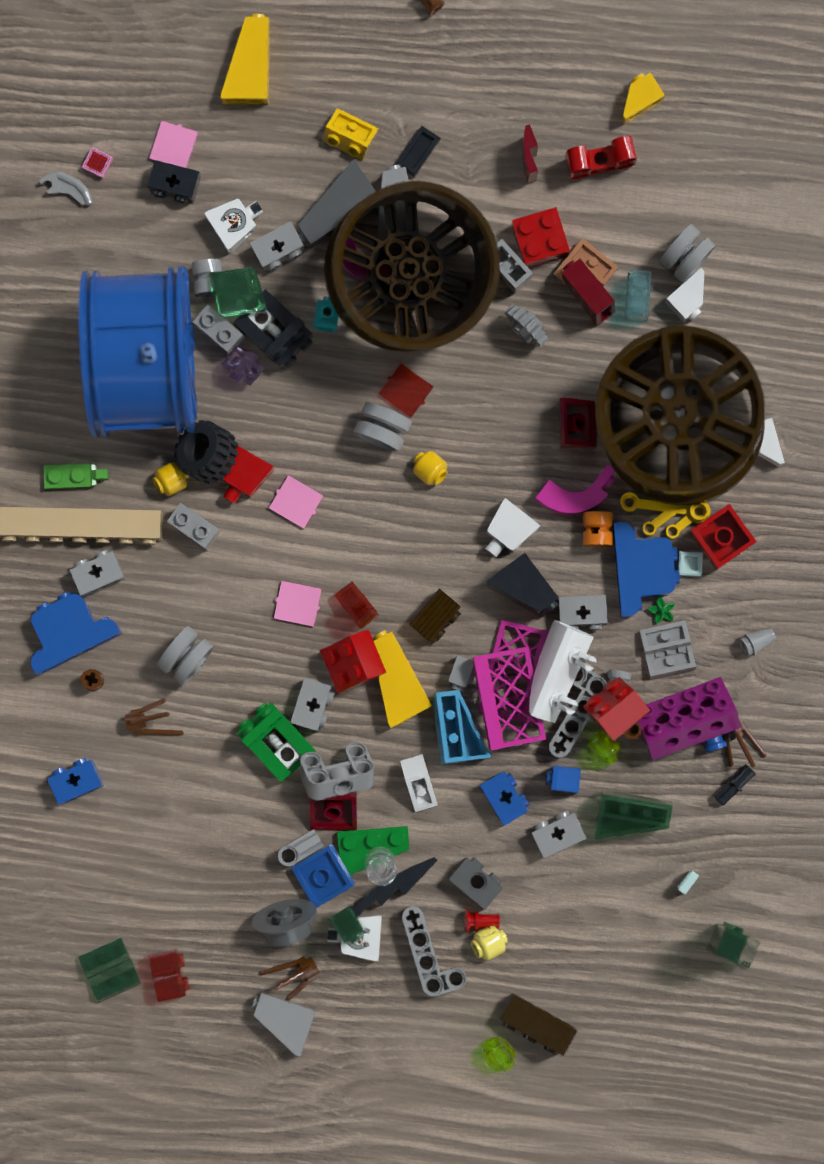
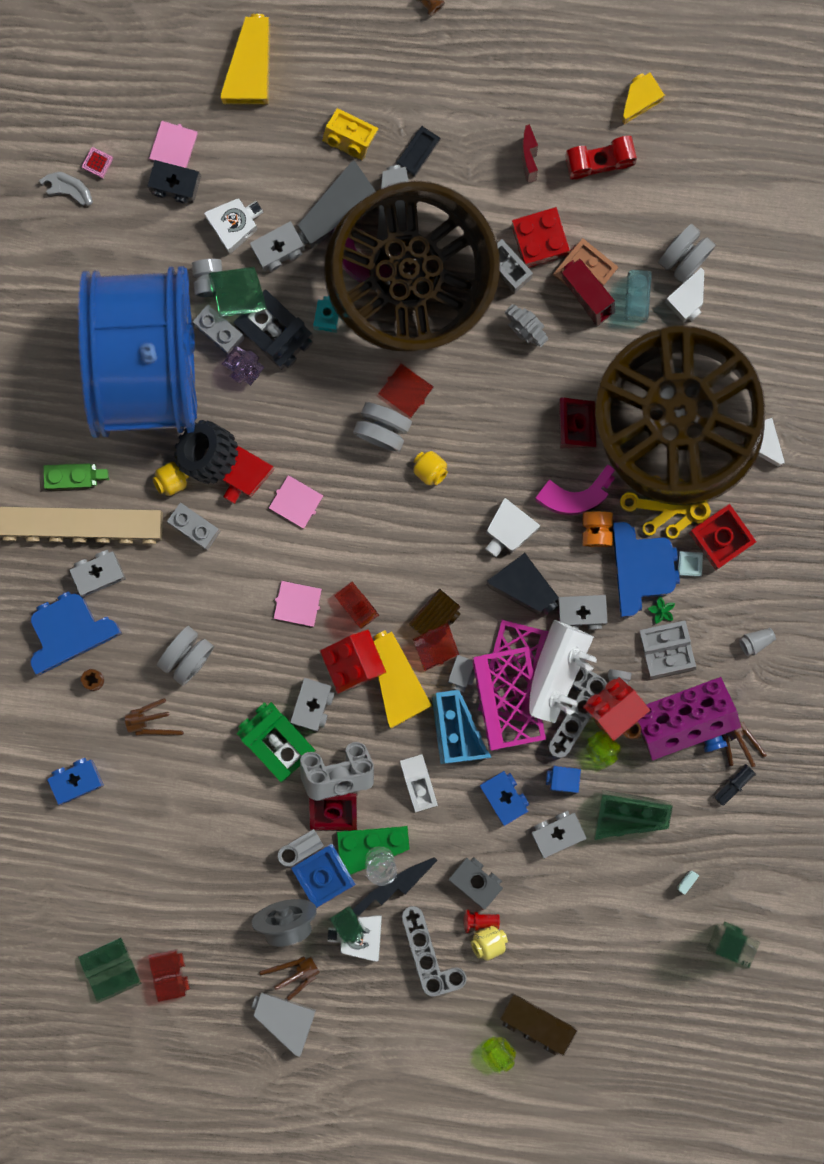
none -> clear red piece [413,623,459,671]

